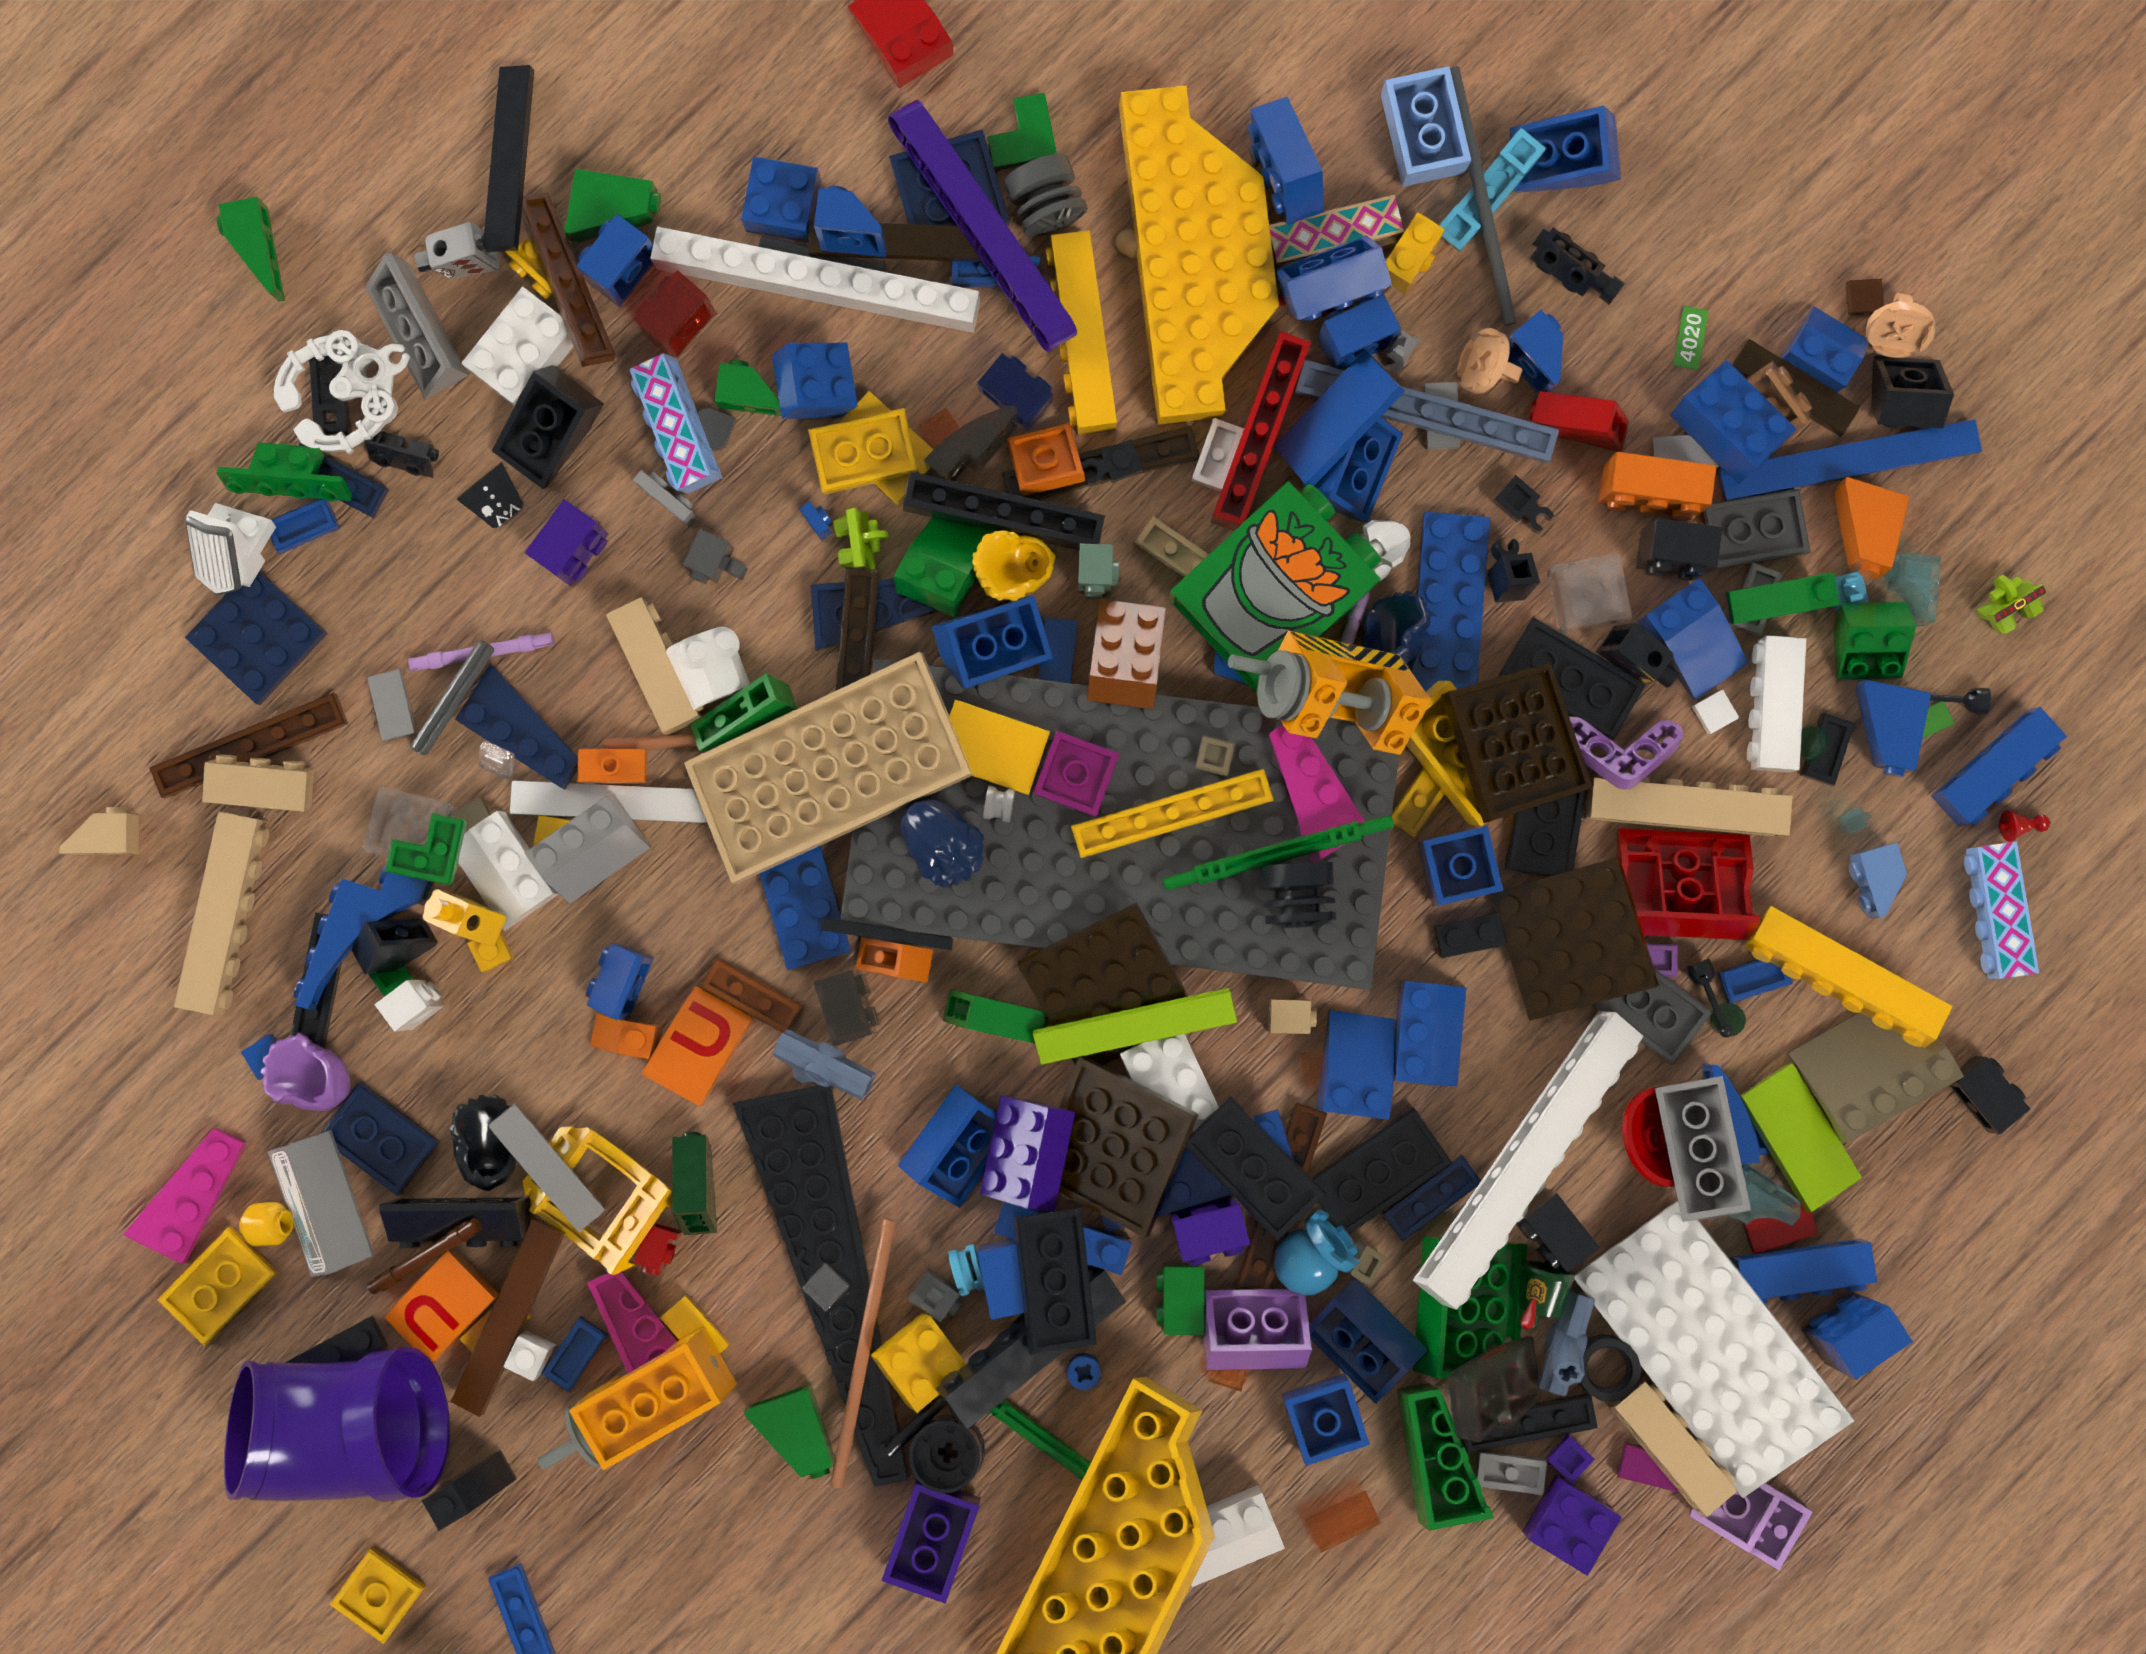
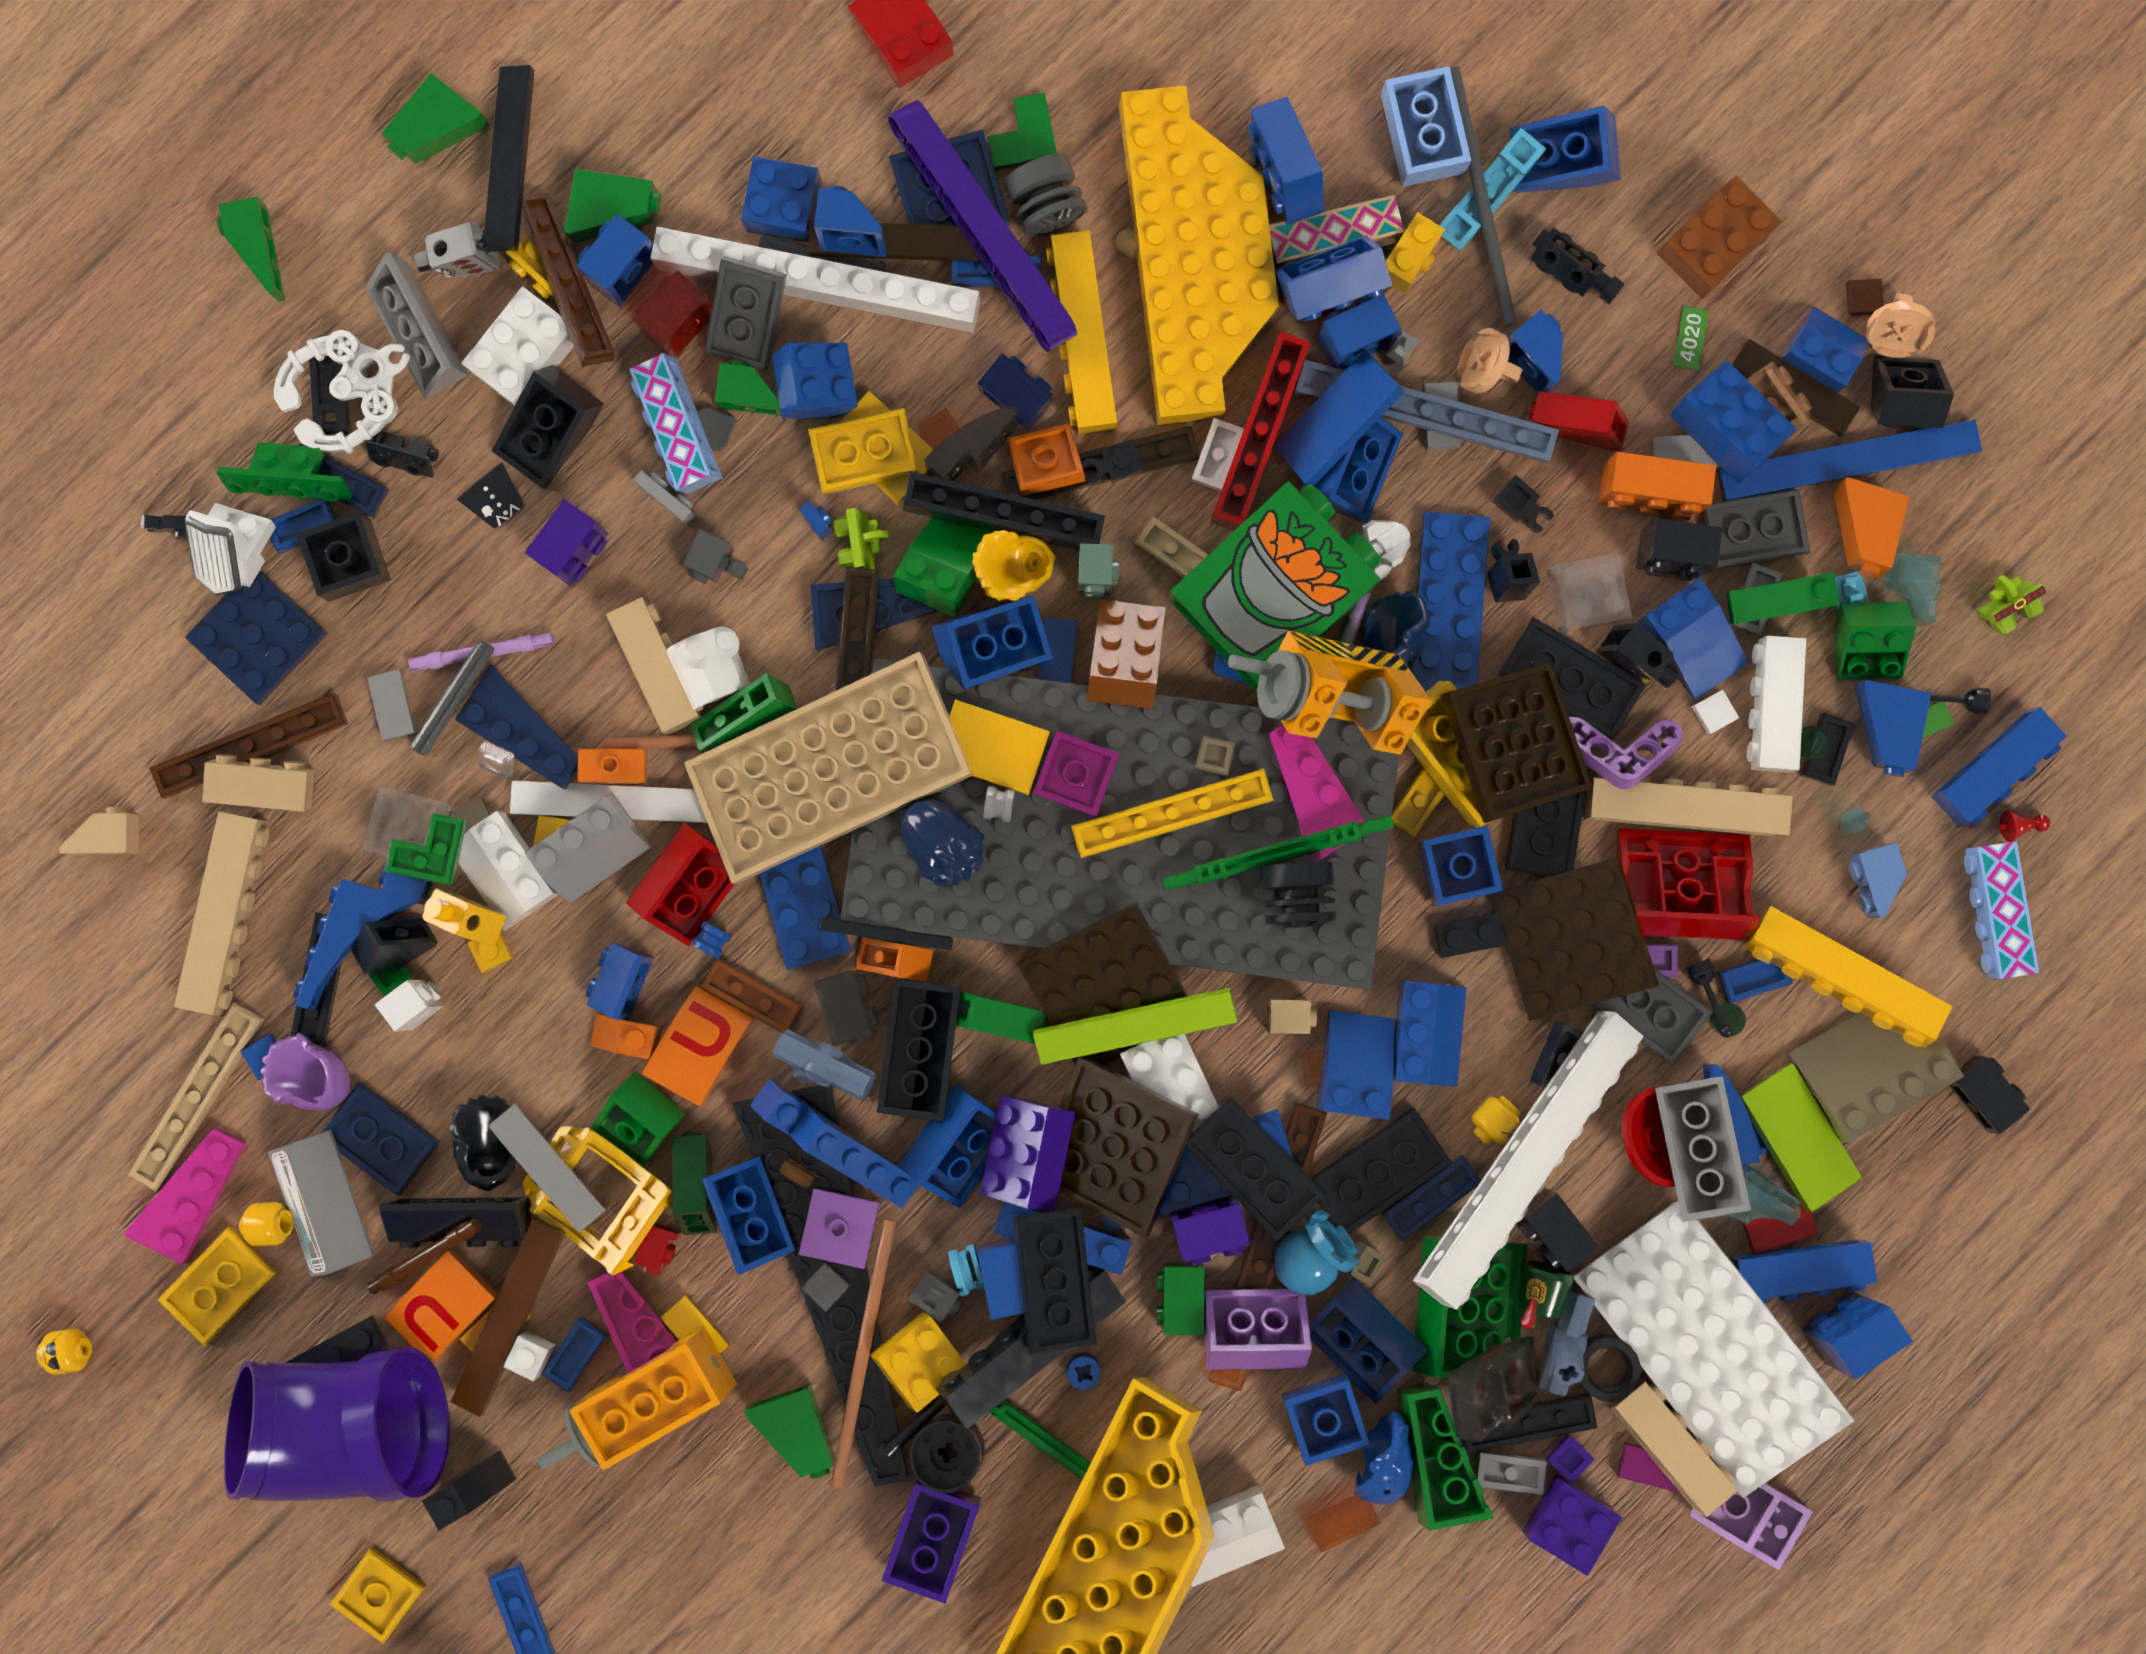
none -> yellow head [37,1328,92,1375]
none -> tan tile [128,1003,264,1192]
none -> black plate [141,515,188,540]
none -> black brick [296,512,391,602]
none -> green slope [381,73,489,164]
none -> green slope [591,1071,686,1167]
none -> red slope [626,823,734,947]
none -> blue wheel [690,920,732,959]
none -> blue slope [702,1156,795,1275]
none -> dark grey tile [704,256,787,371]
none -> blue arch [750,1078,919,1209]
none -> clear orange tile [779,1158,817,1188]
none -> medium lavender plate [799,1188,880,1269]
none -> black slope [877,979,961,1121]
none -> blue piece [1354,1411,1413,1504]
none -> yellow head [1472,1095,1521,1145]
none -> black plate [1530,1020,1583,1088]
none -> dark orange brick [1657,175,1782,299]

